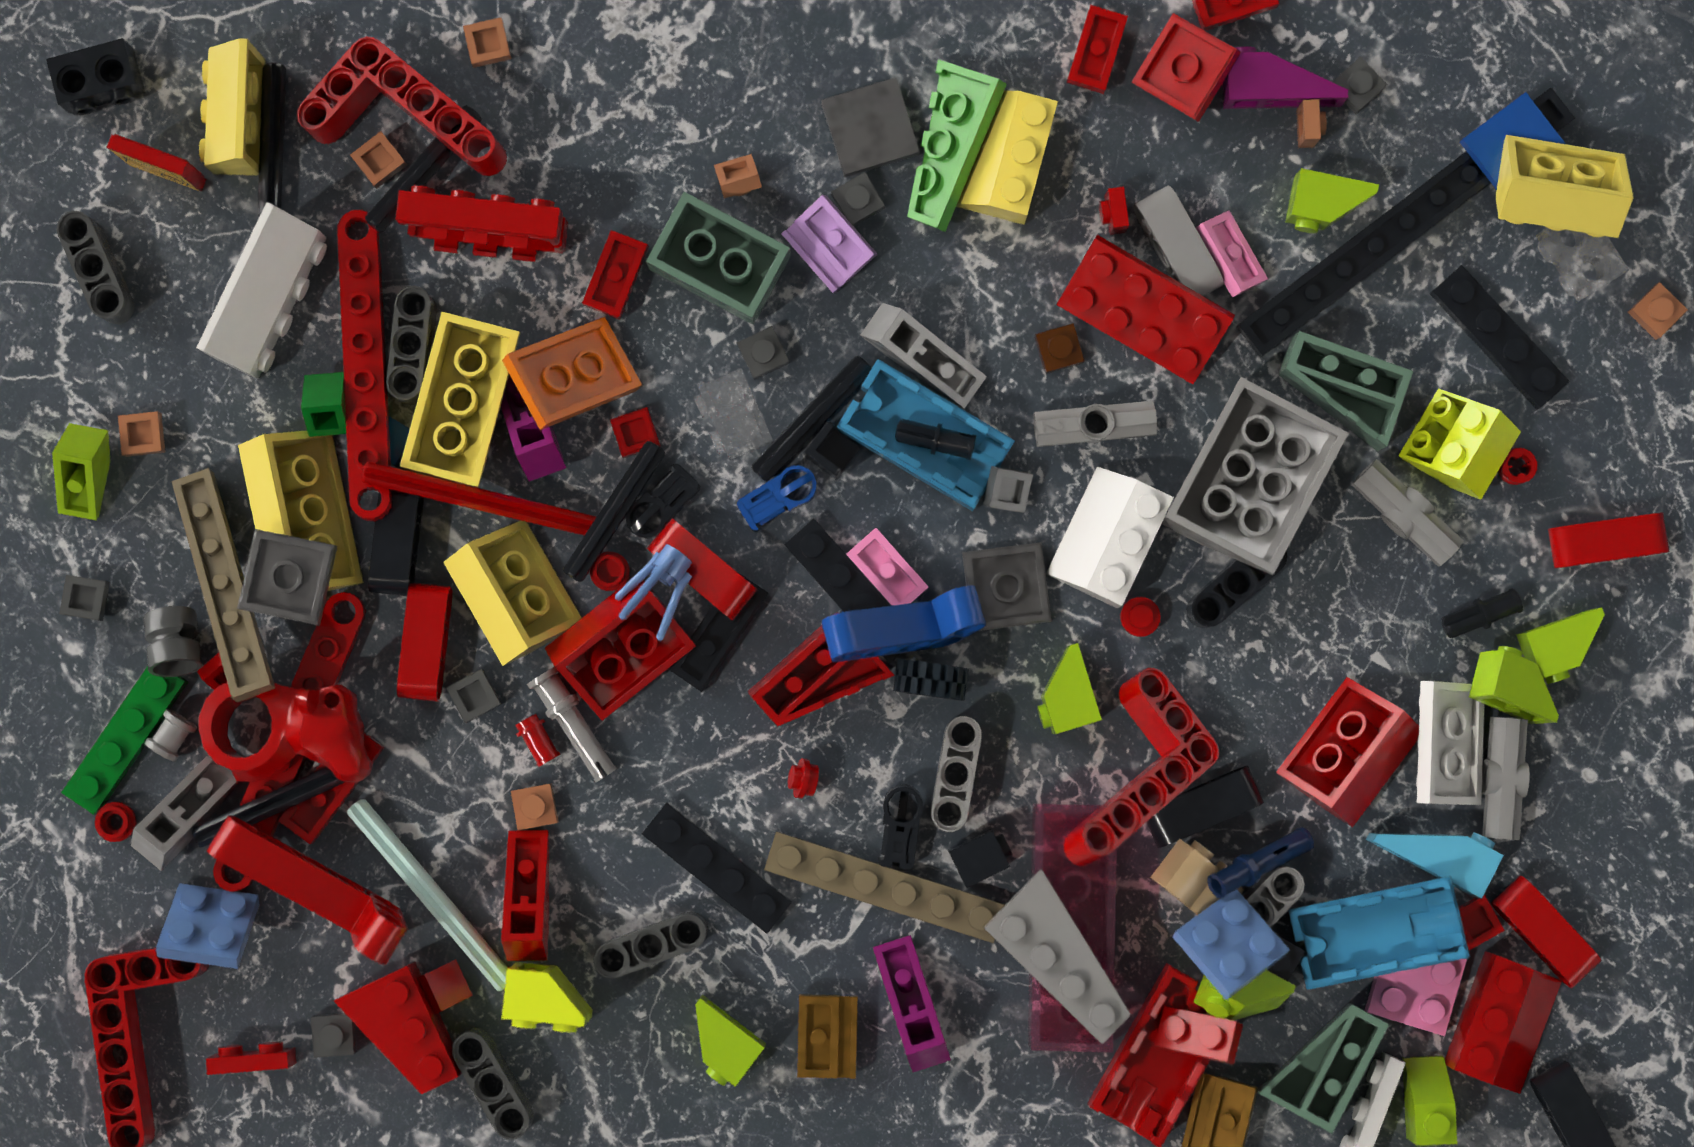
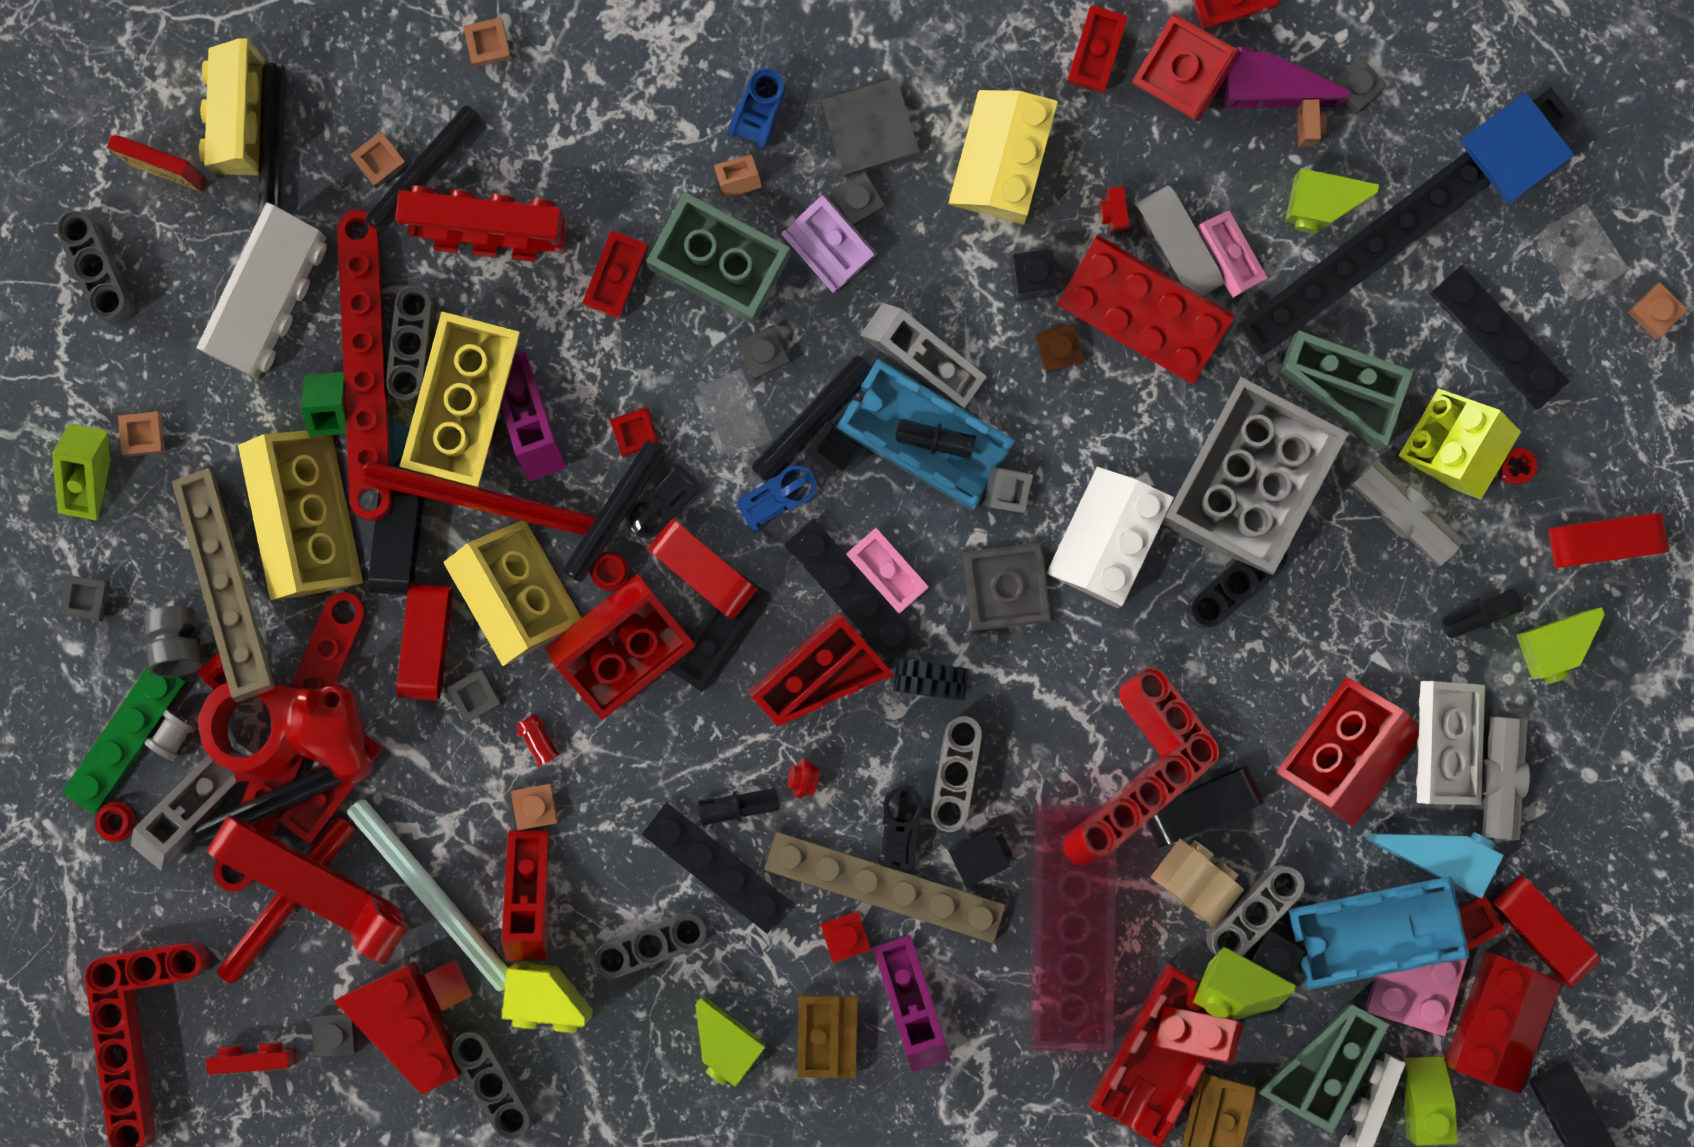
black brick [46,38,145,116] -> none
medium blue plate [156,883,260,969] -> none
flat silver tile [237,529,337,626] -> none
red beam [297,37,507,176] -> none
orange plate [502,317,642,430] -> none
light grey pin [527,666,617,783] -> none
medium blue plant [615,544,692,641] -> none
blue beam [821,585,986,662] -> none
bright green wing [907,59,1007,232] -> none
light grey wing [984,869,1131,1044] -> none
light grey piece [1033,401,1157,447] -> none
lime slope [1037,643,1102,734] -> none
red plate [1120,597,1161,637] -> none
medium blue plate [1172,890,1289,1000] -> none
dark blue pin [1207,827,1314,899] -> none
lime slope [1469,646,1559,724] -> none
light yellow slope [1496,135,1633,238] -> none
none -> red axle [217,817,356,984]
none -> black axle [698,788,780,826]
none -> blue piece [727,68,786,150]
none -> red plate [820,911,871,963]
none -> black brick [1010,249,1058,301]

